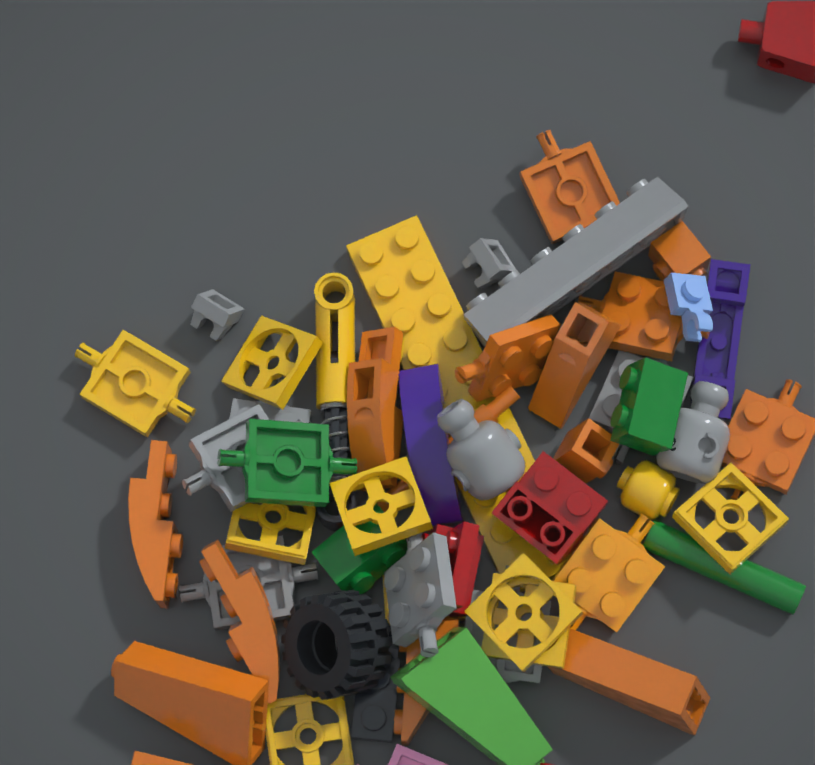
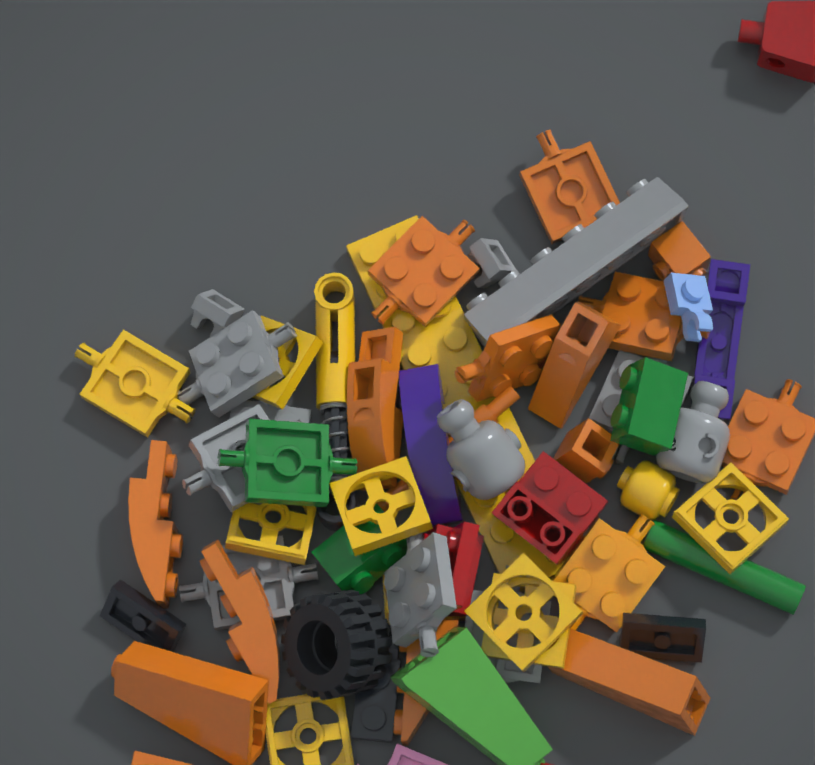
none -> black plate [100,580,187,652]
none -> light grey plate [178,310,297,418]
none -> orange plate [368,216,480,327]
none -> black plate [619,613,706,663]

